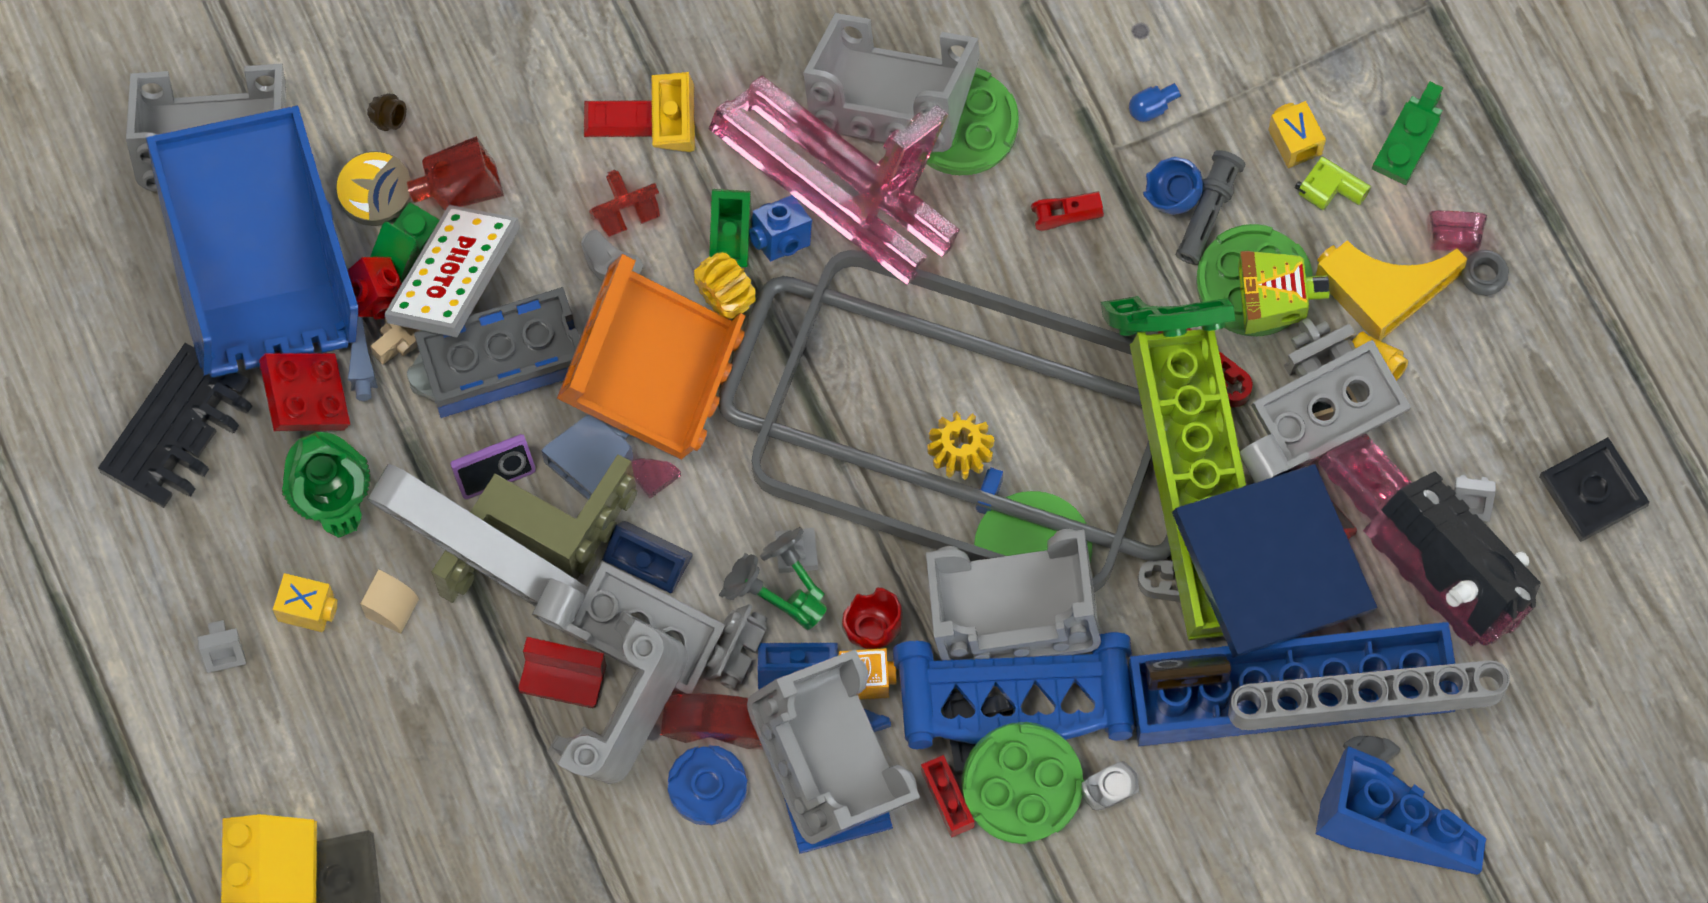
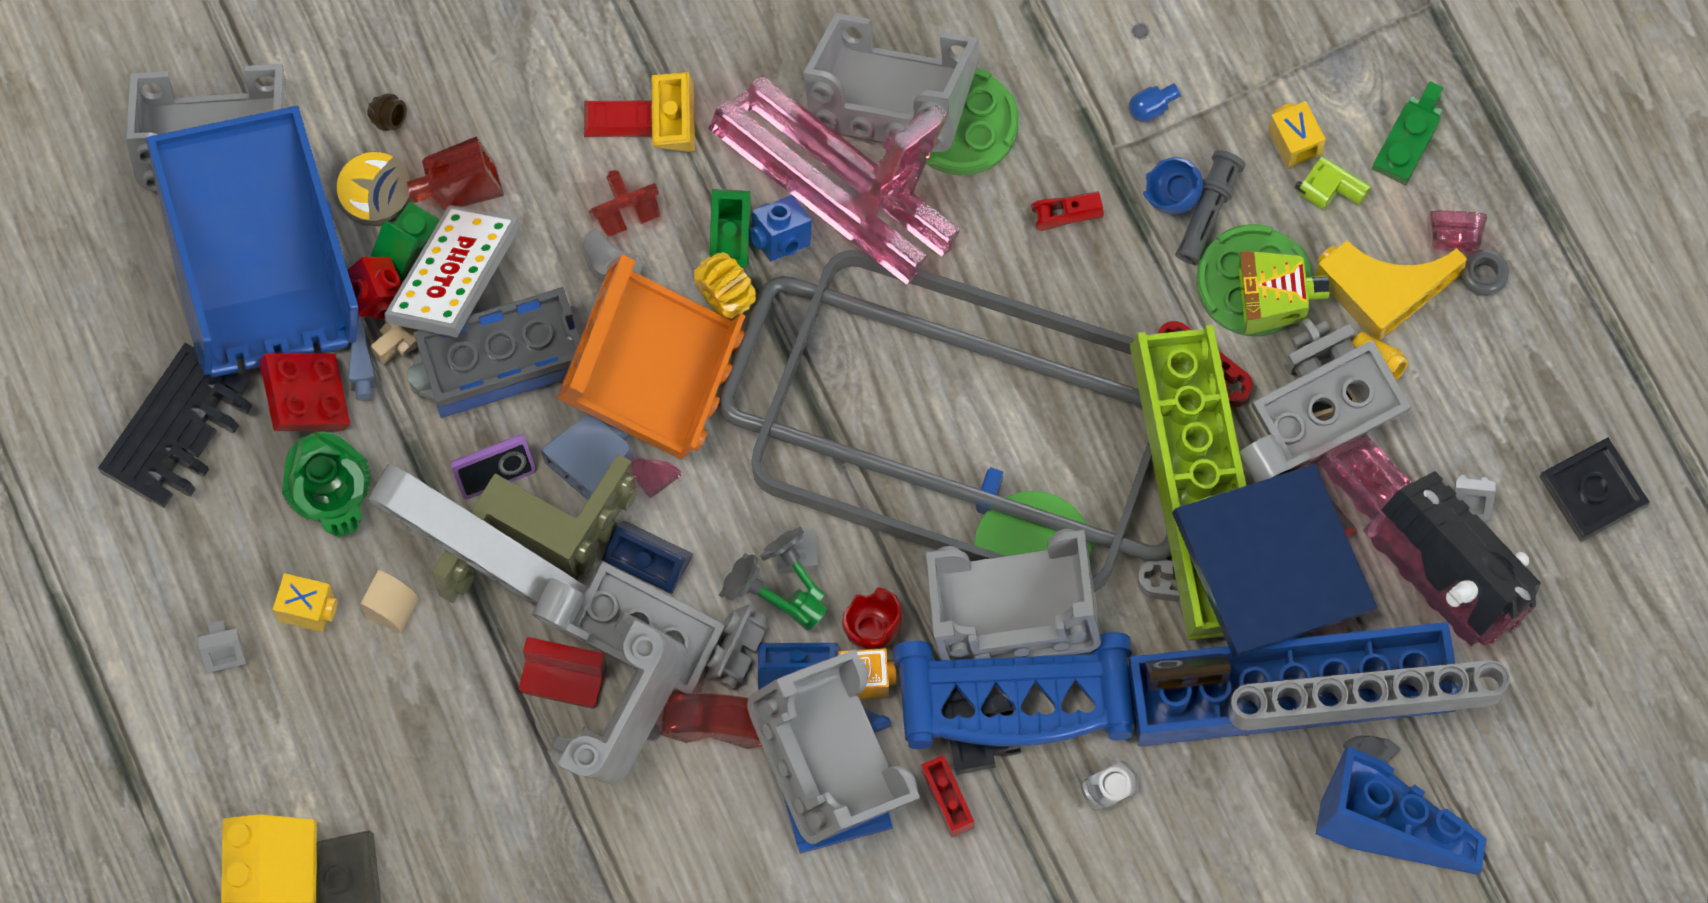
blue tile [667,745,747,826] -> none
yellow gear [927,411,994,480] -> none
bright green tile [962,722,1084,844] -> none
green plate [1101,296,1235,337] -> none

